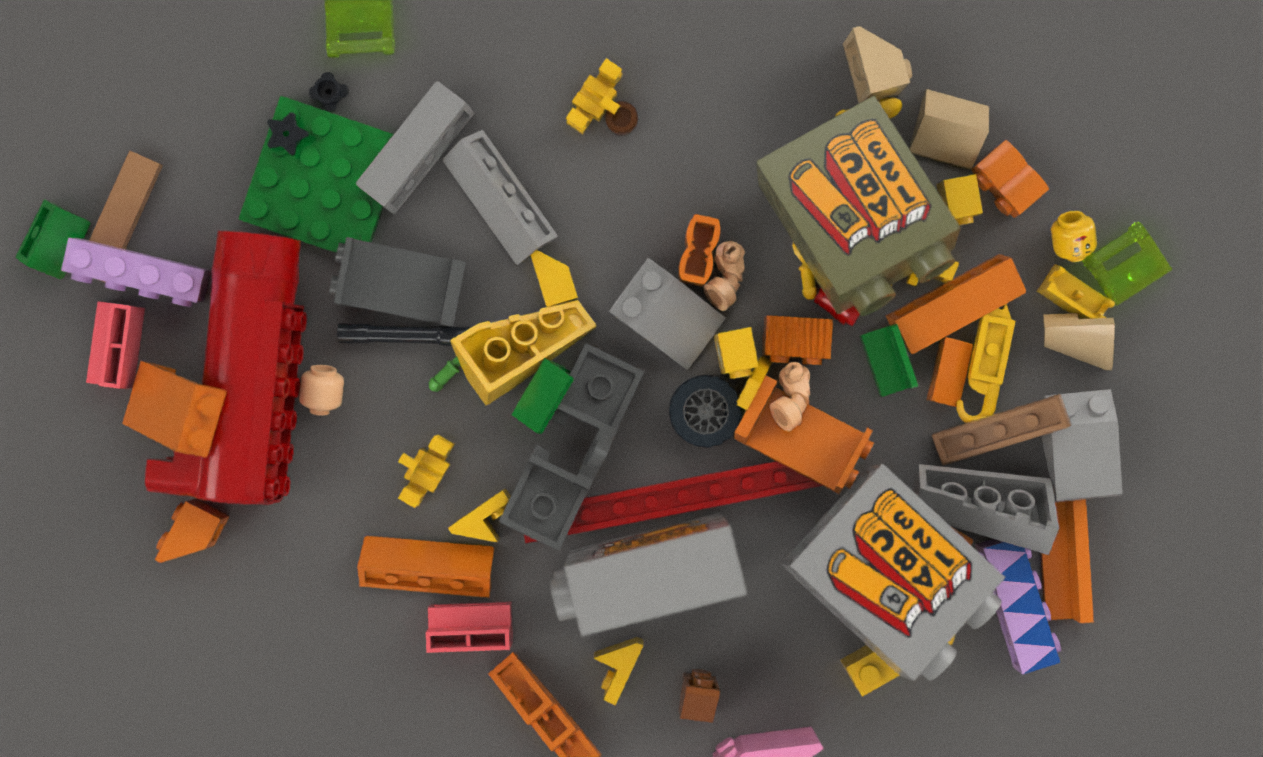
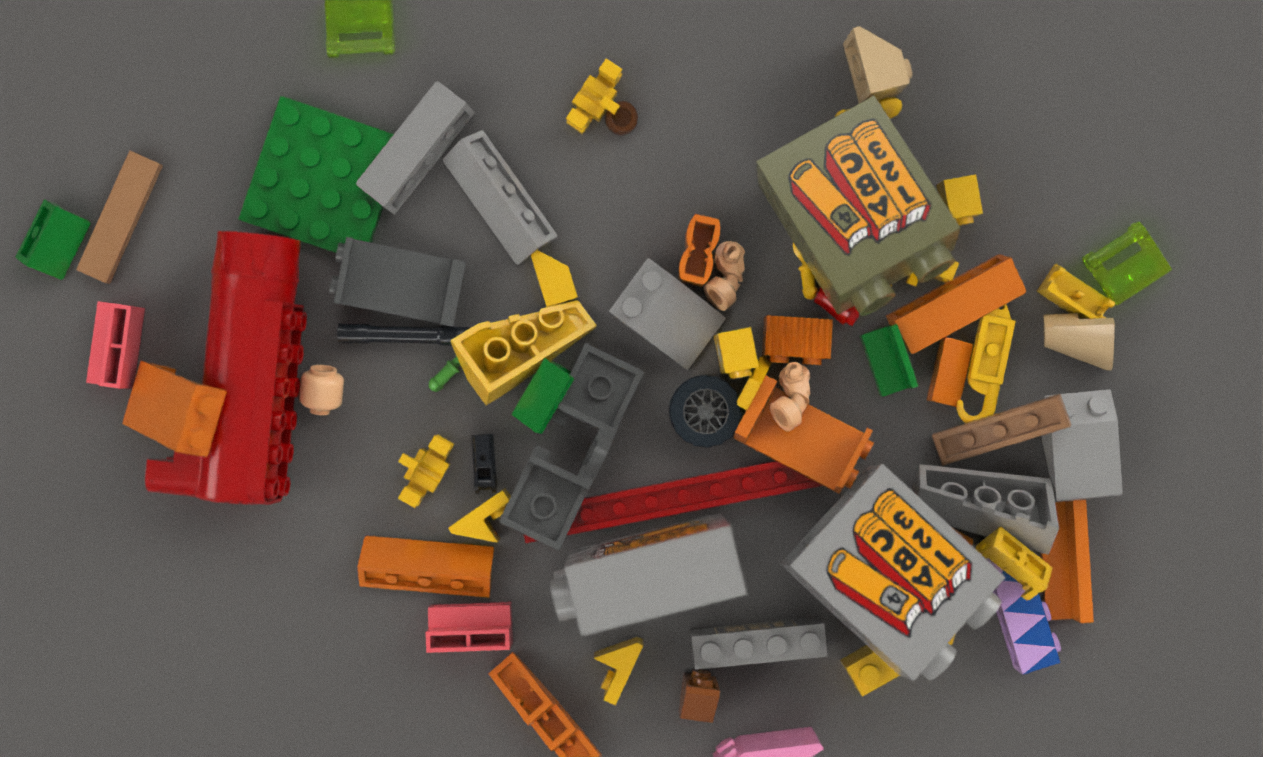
lavender brick [61,238,211,307] -> none
orange slope [155,498,230,563] -> none
black plate [267,112,309,156] -> none
black plate [309,72,349,112] -> none
tan slope [909,89,989,170] -> none
orange brick [971,140,1049,218] -> none
yellow head [1050,211,1097,262] -> none
none -> black bar [471,434,497,494]
none -> light grey brick [690,617,828,670]
none -> yellow hinge [975,526,1053,601]

